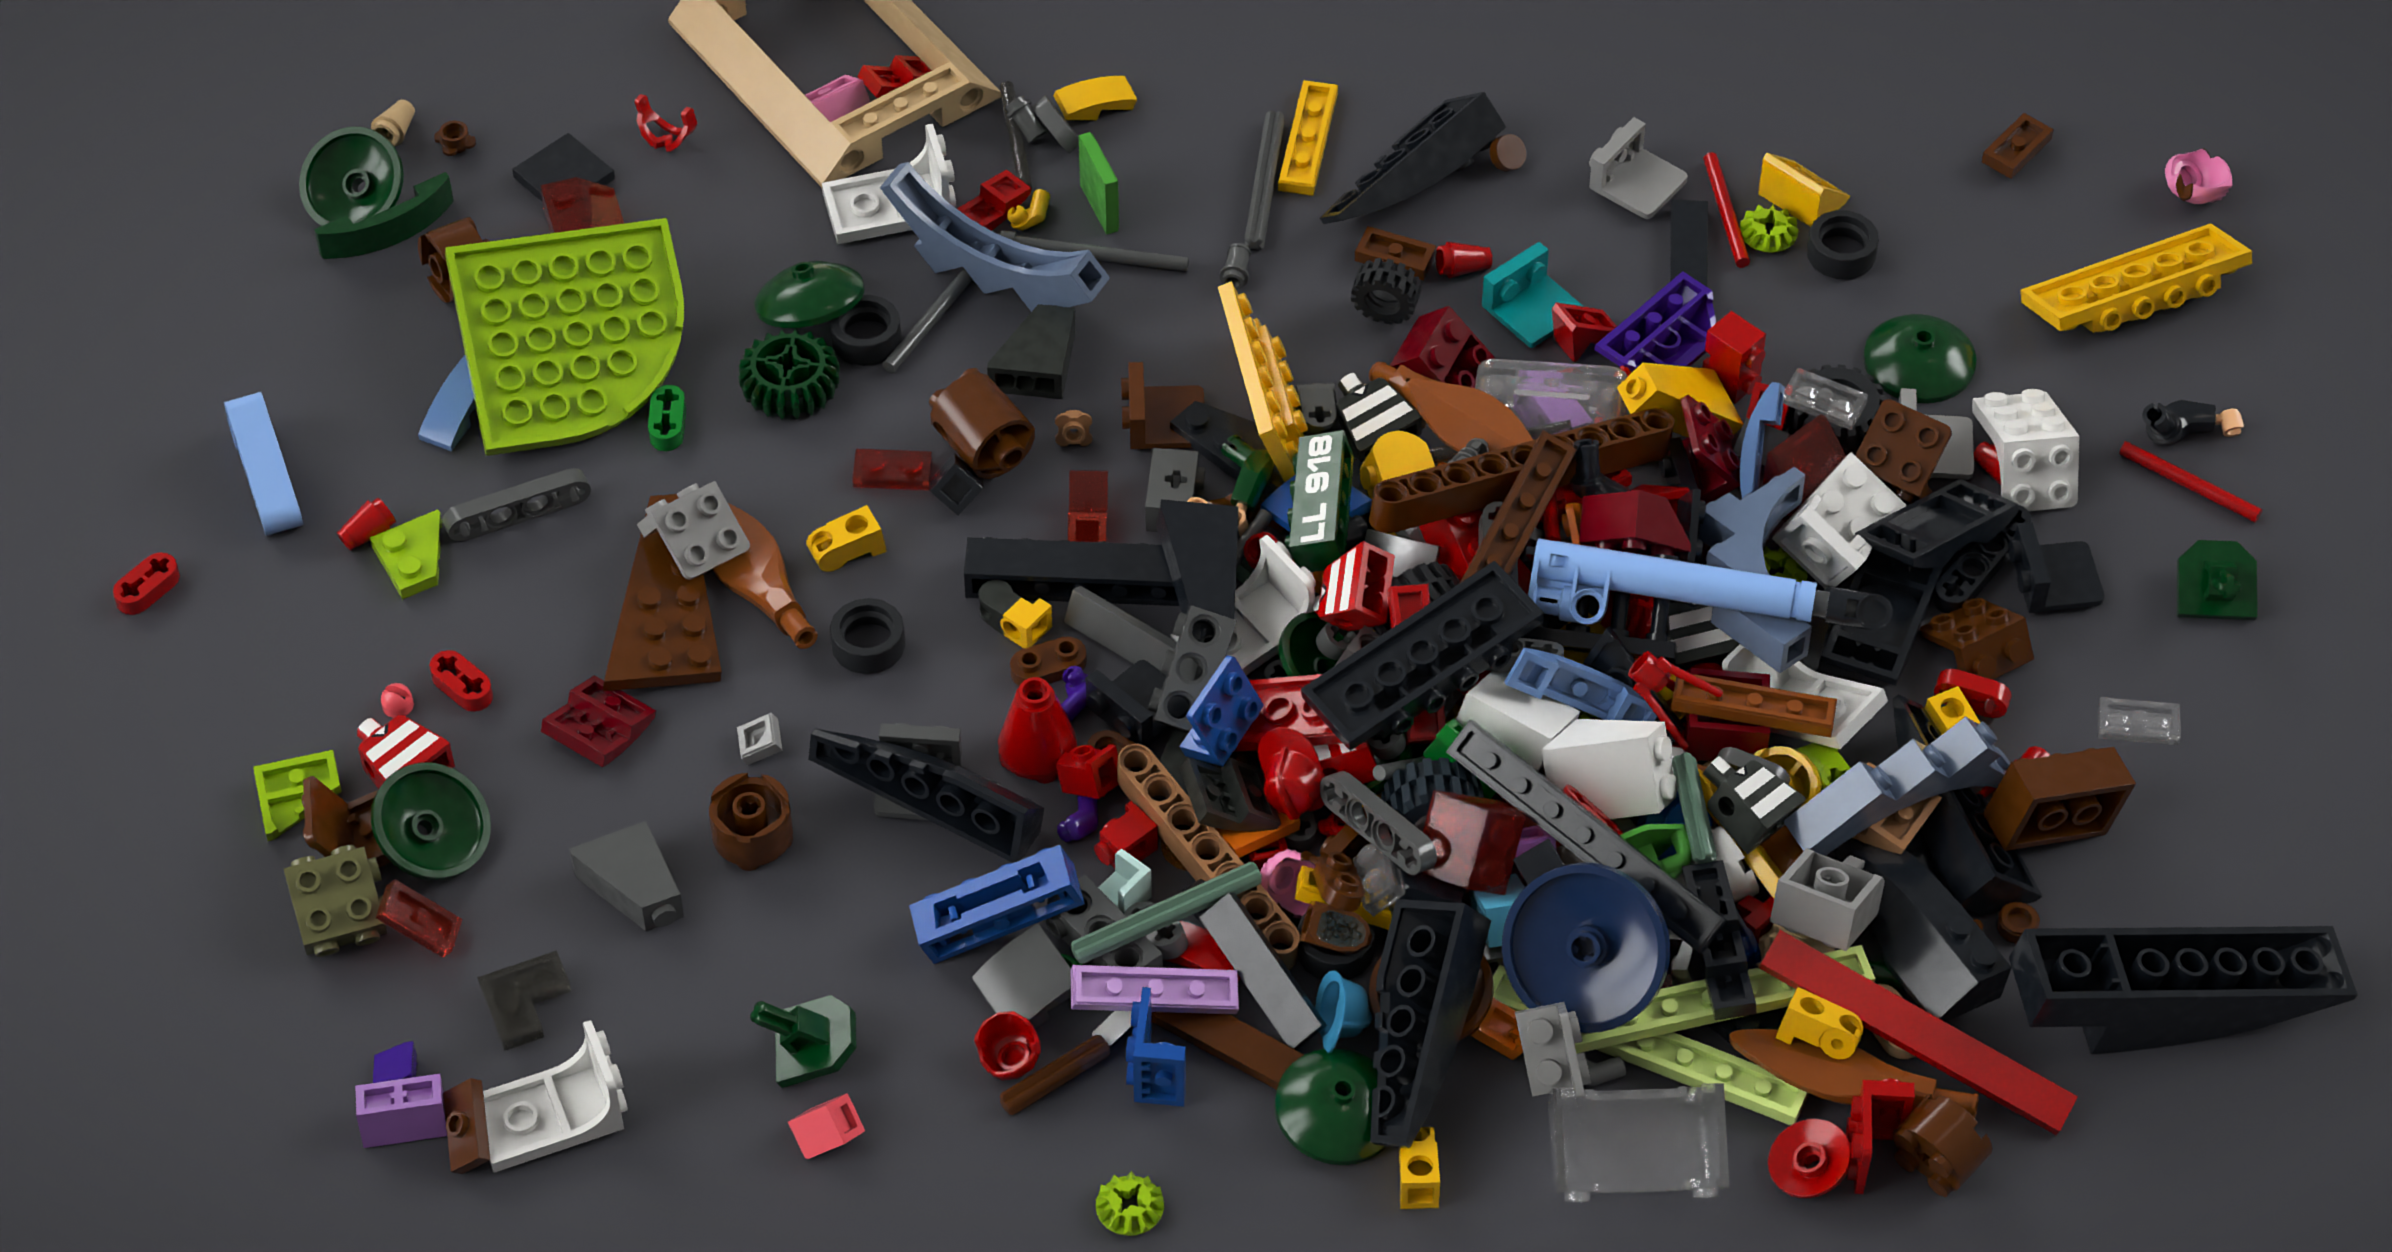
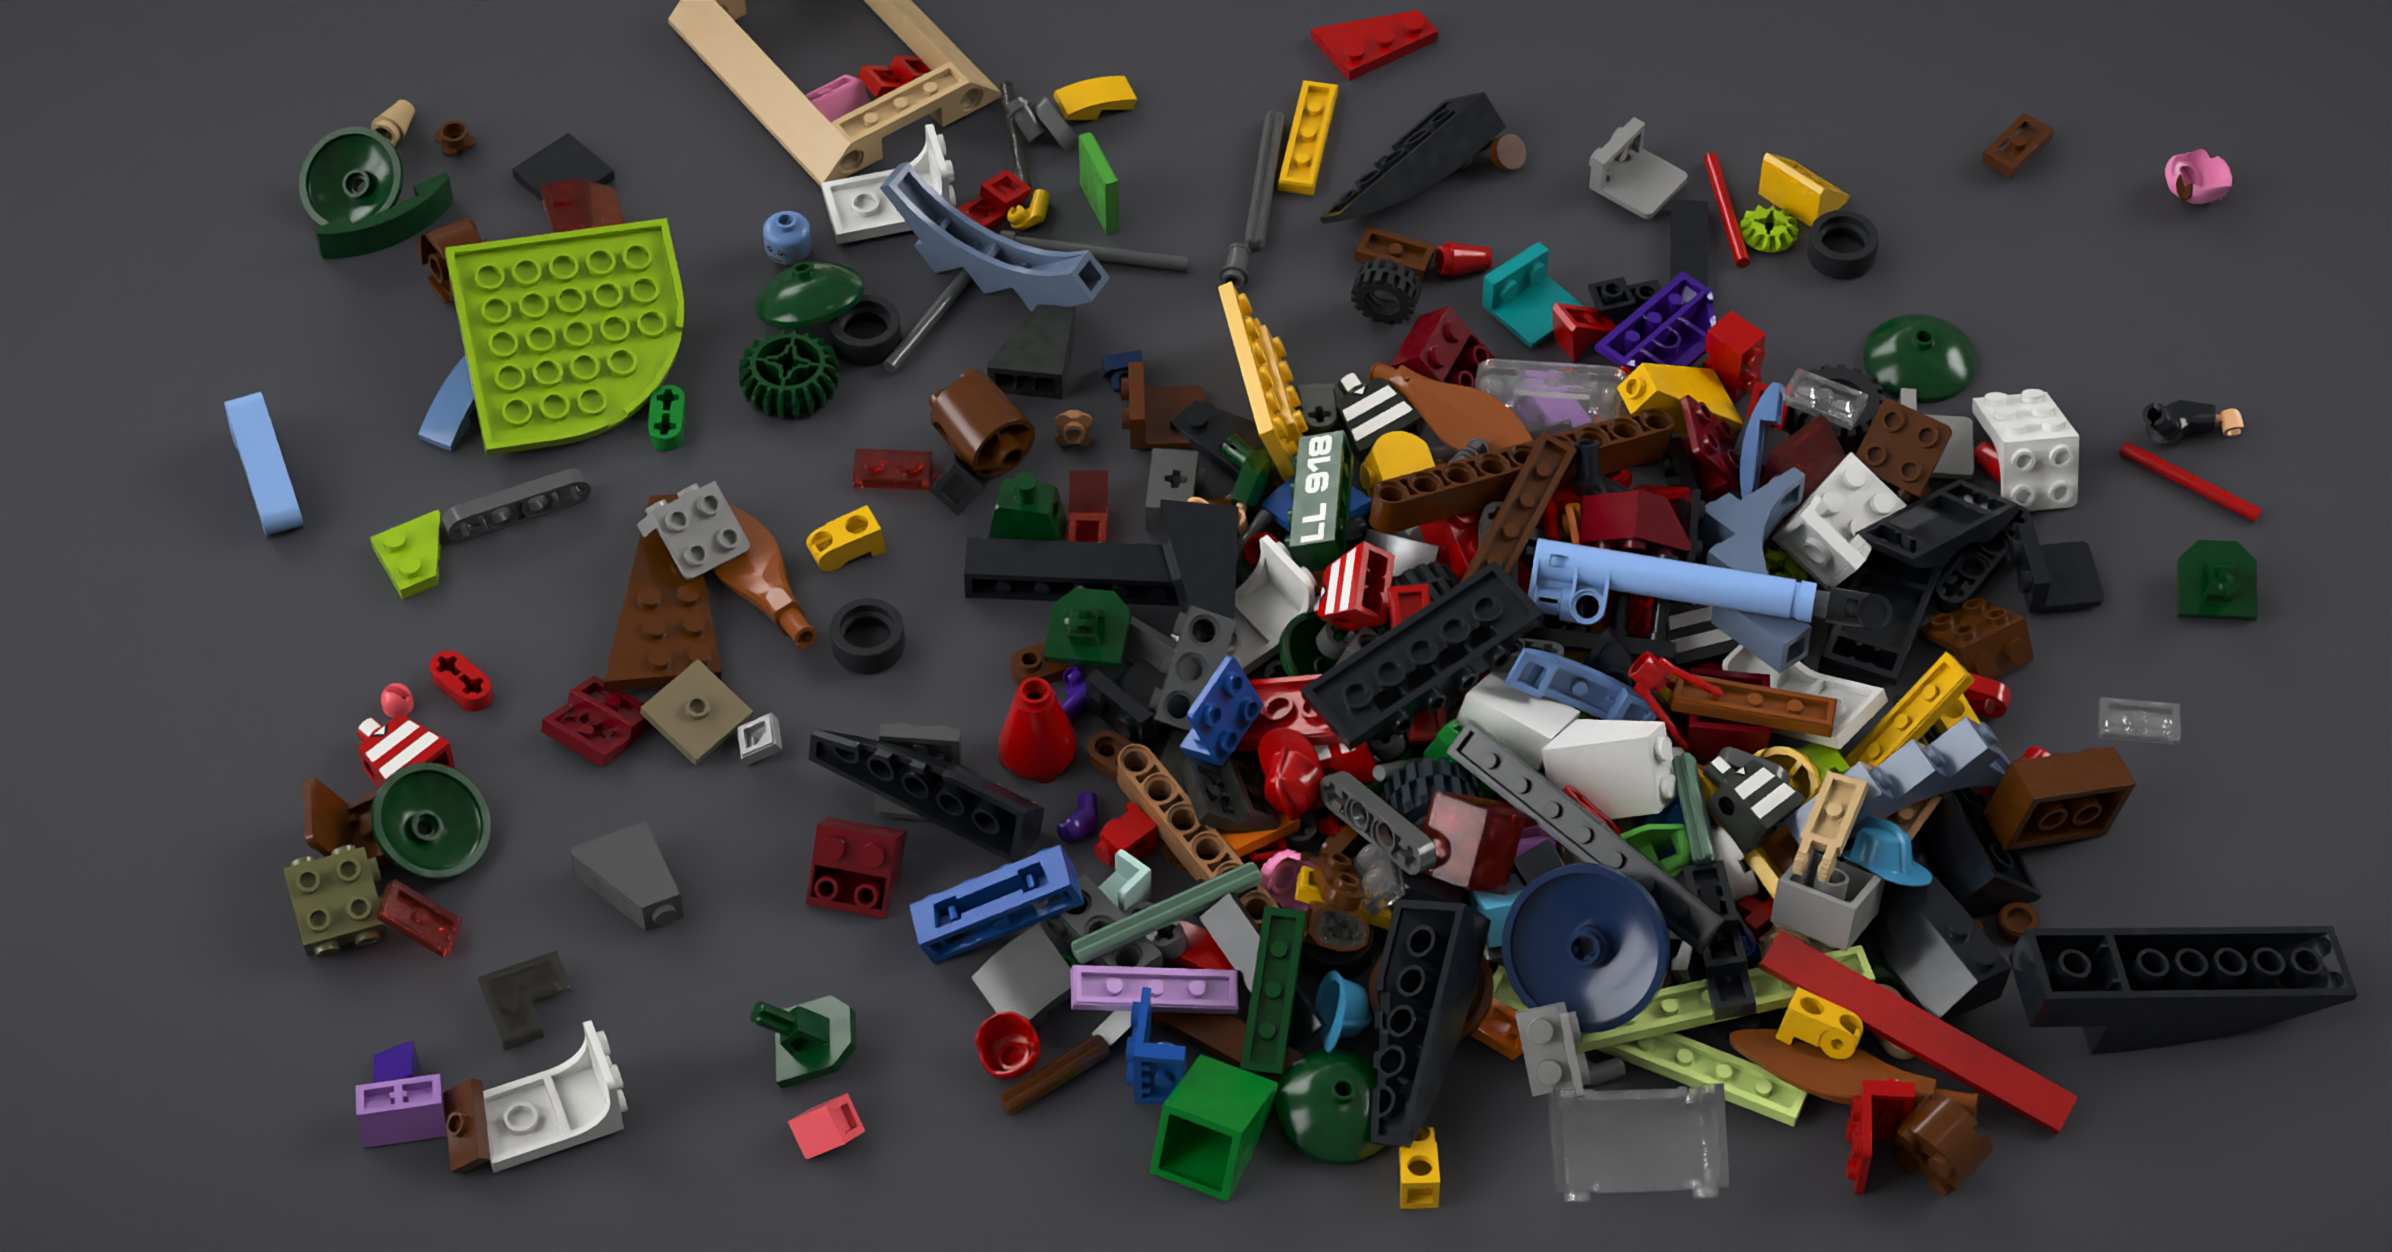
red beam [113,552,180,615] -> none
lime wing [253,750,342,841] -> none
red cone [336,497,396,551] -> none
red helmet [634,94,697,152] -> none
reddish brown brick [709,773,793,871] -> none
leg [979,580,1053,648] -> none
red brick [1056,744,1118,799] -> none
lime gear [1096,1171,1164,1236] -> none
red dish [1768,1119,1852,1198] -> none
yellow plate [2020,223,2252,333] -> none
none -> dark tan plate [640,659,753,766]
none -> medium blue head [763,211,812,265]
none -> dark red slope [805,817,907,918]
none -> dark green torso [989,472,1067,541]
none -> dark green piece [1043,588,1132,669]
none -> dark blue tile [1101,350,1144,392]
none -> green slope [1149,1054,1278,1202]
none -> dark green plate [1240,906,1307,1077]
none -> red wing [1311,10,1438,81]
none -> black slope [1588,277,1662,319]
none -> tan hinge [1792,771,1868,883]
none -> dark azure piece [1842,816,1933,887]
none -> yellow tile [1844,652,1975,768]

